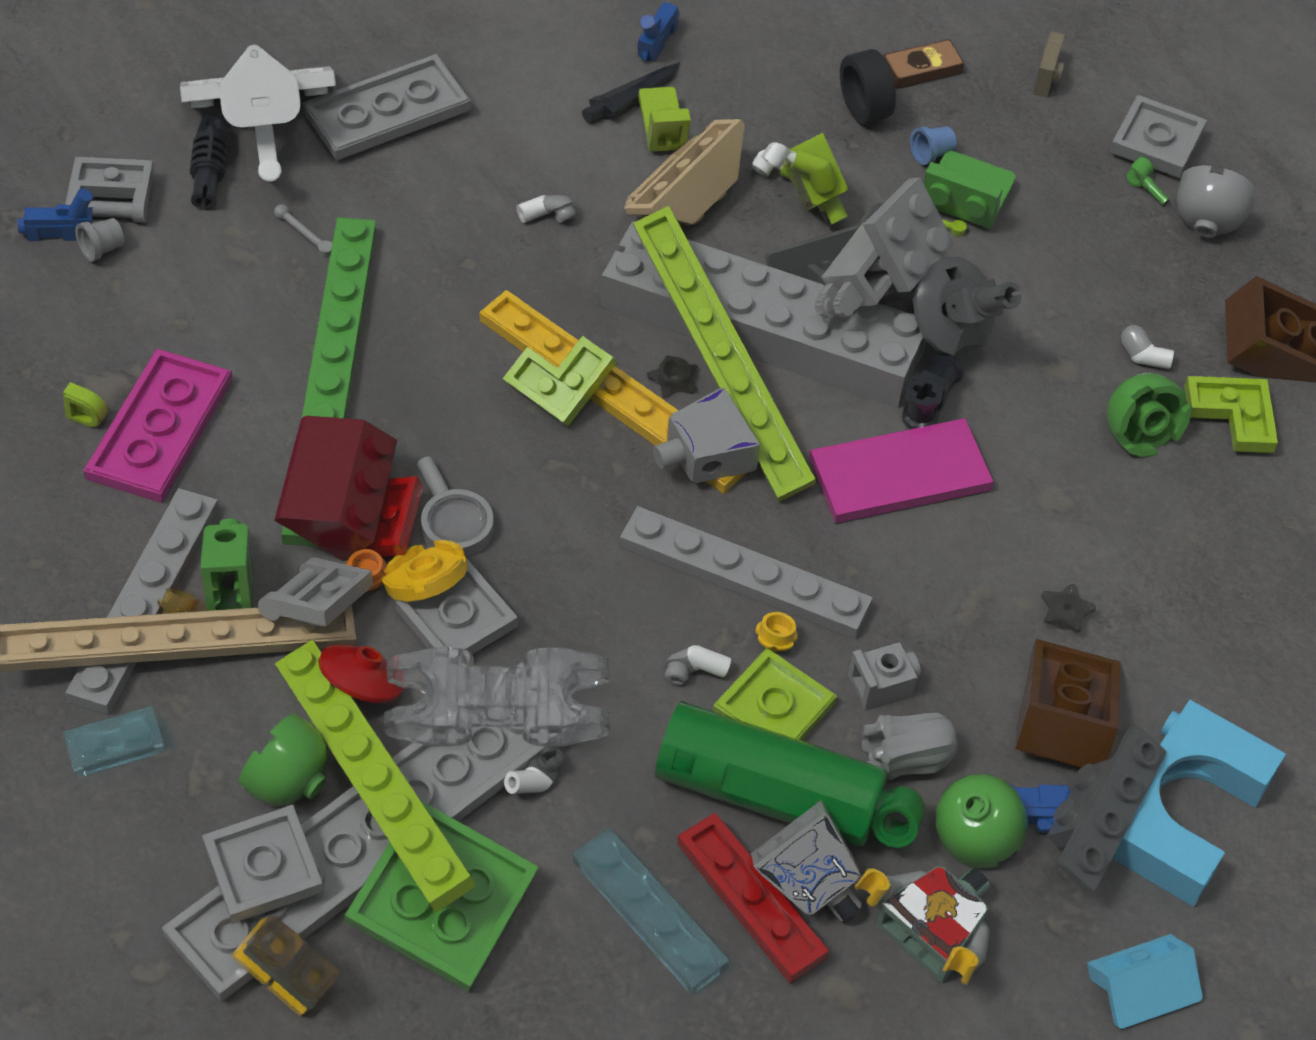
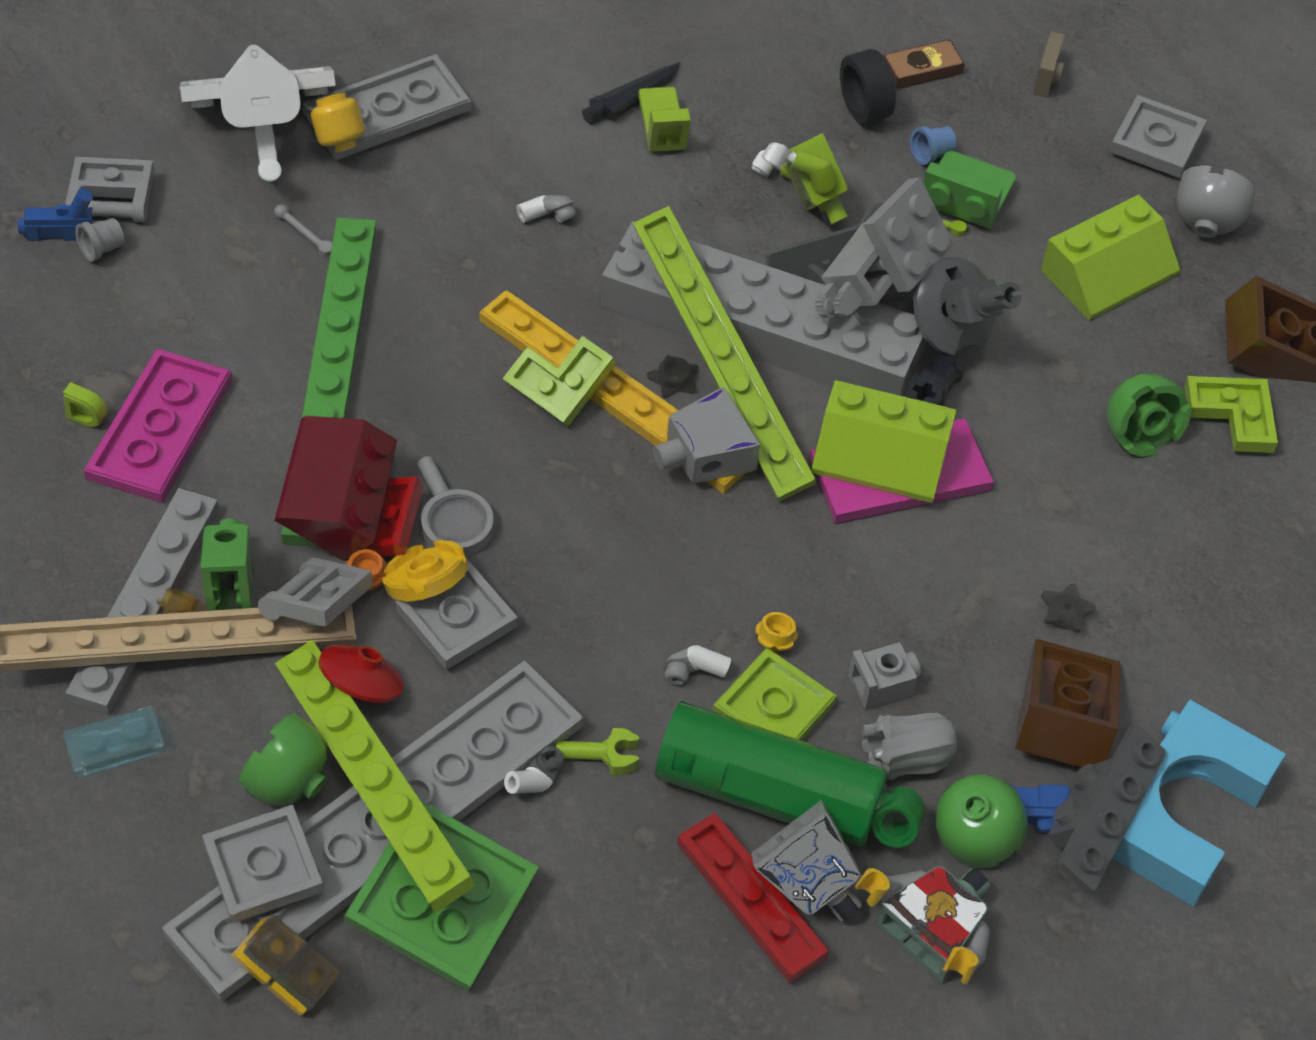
black hinge [190,116,228,209] -> none
clear piece [384,648,610,746] -> none
clear light blue plate [573,828,729,995] -> none
light grey plate [619,506,873,639] -> none
tan wedge [624,119,744,226] -> none
blue piece [637,2,680,62] -> none
medium azure panel [1087,934,1203,1029] -> none
arm [1121,325,1174,370] -> none
bright green hand [1126,157,1170,206] -> none
none -> yellow head [310,92,366,152]
none -> lime bar [556,728,639,776]
none -> lime slope [811,380,957,503]
none -> lime slope [1041,194,1180,321]

